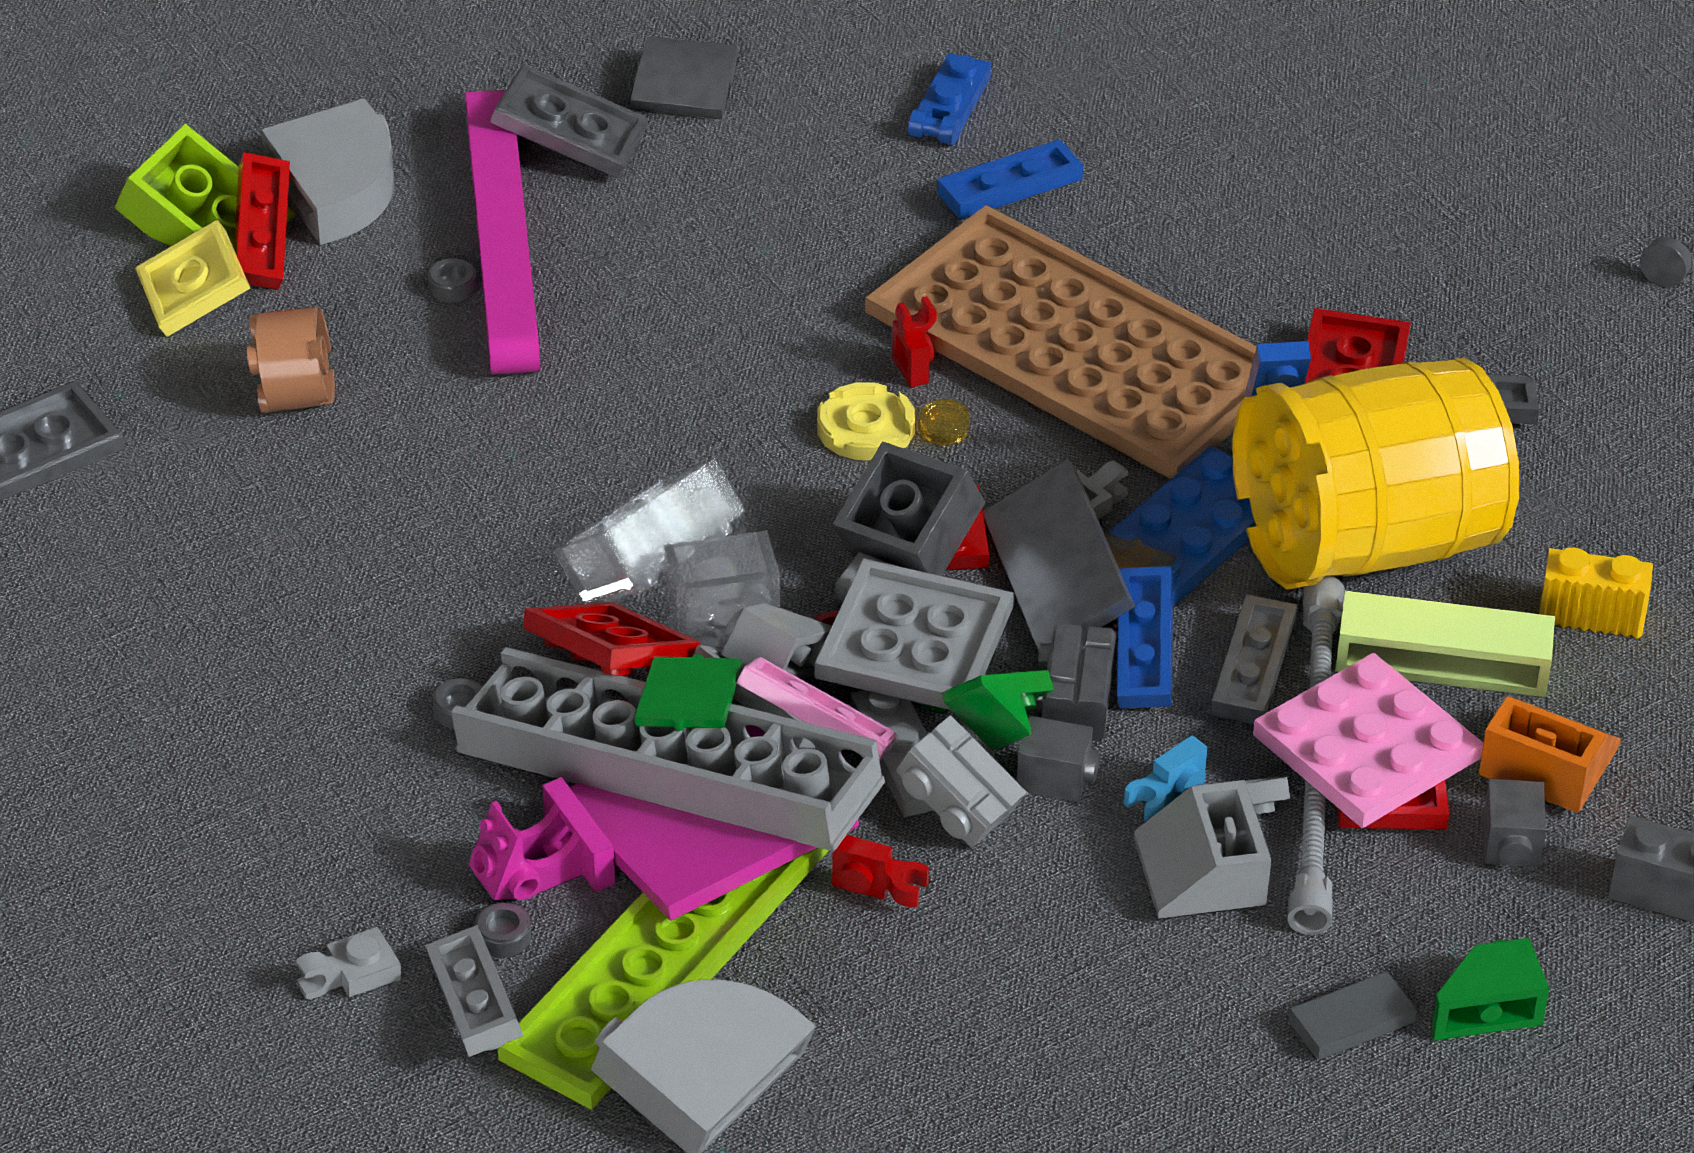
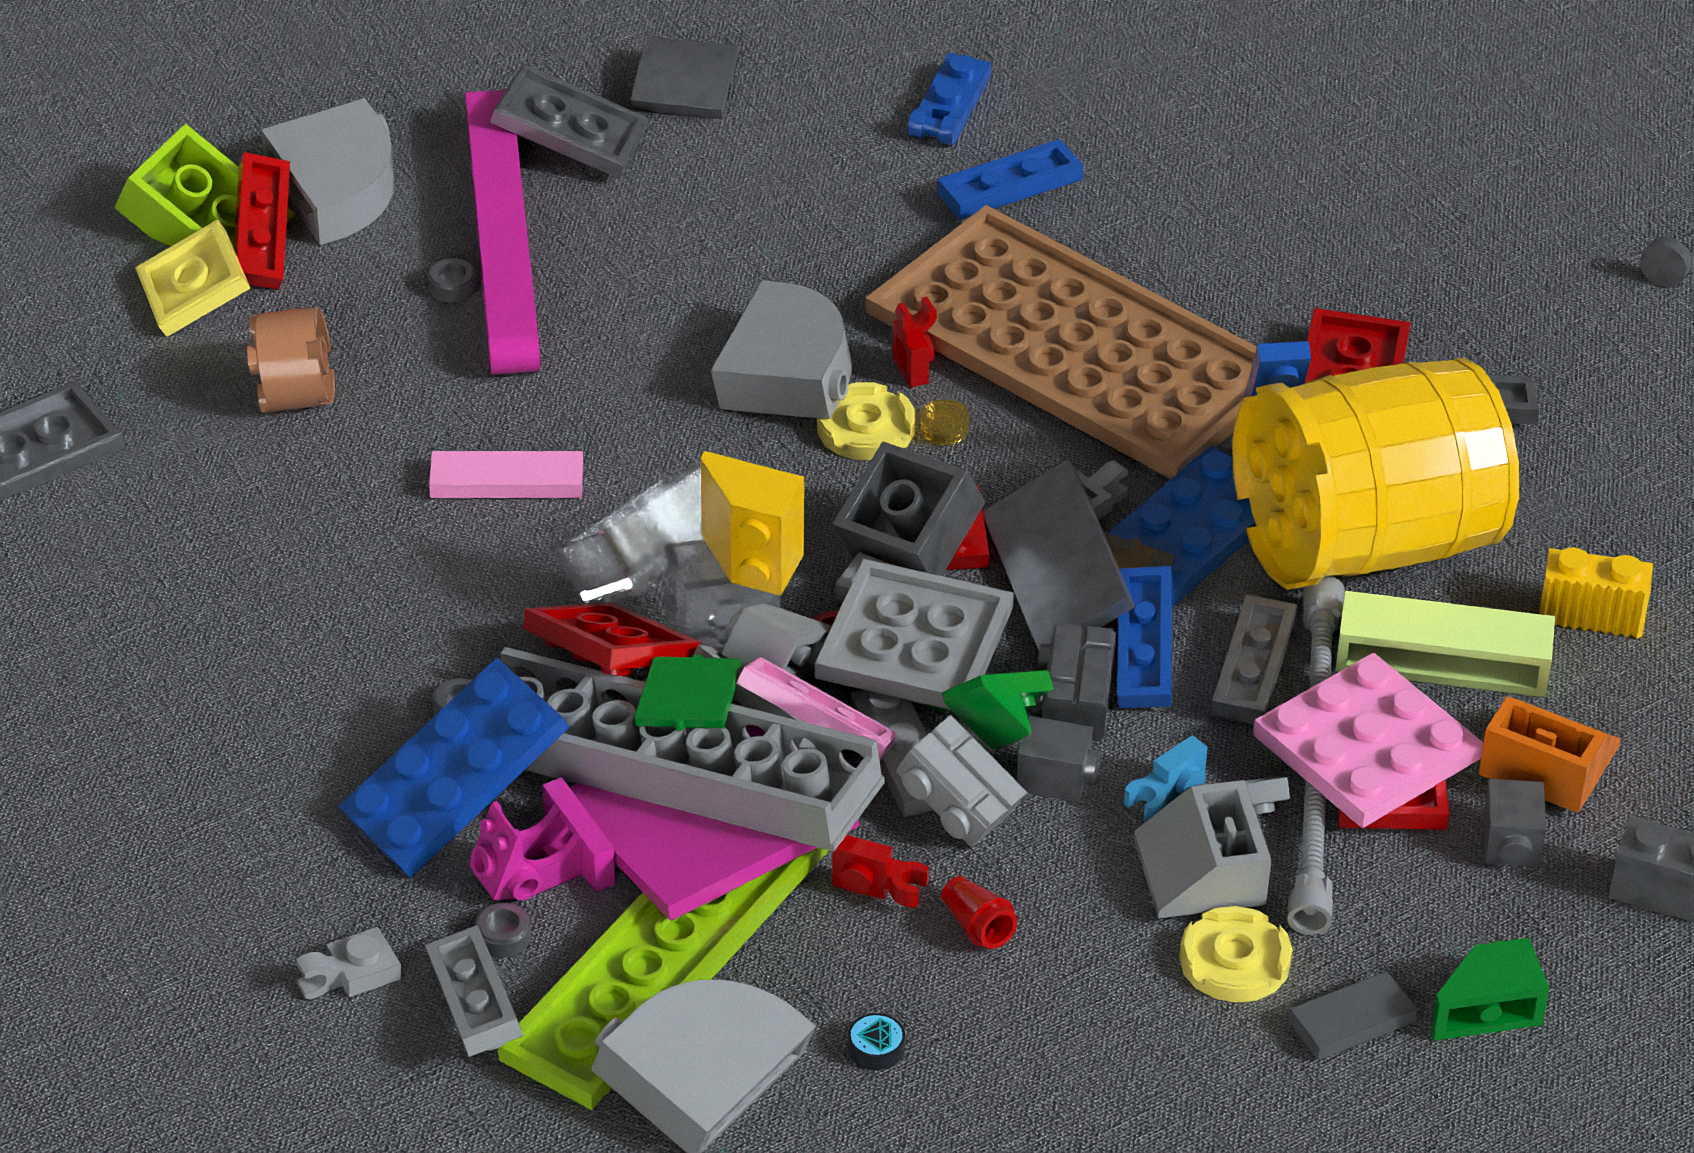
none -> blue plate [338,658,570,878]
none -> bright pink tile [429,451,583,498]
none -> yellow slope [700,451,804,596]
none -> light grey brick [711,281,852,419]
none -> tile [848,1013,905,1070]
none -> red cone [941,876,1017,949]
none -> light yellow tile [1179,906,1293,1003]

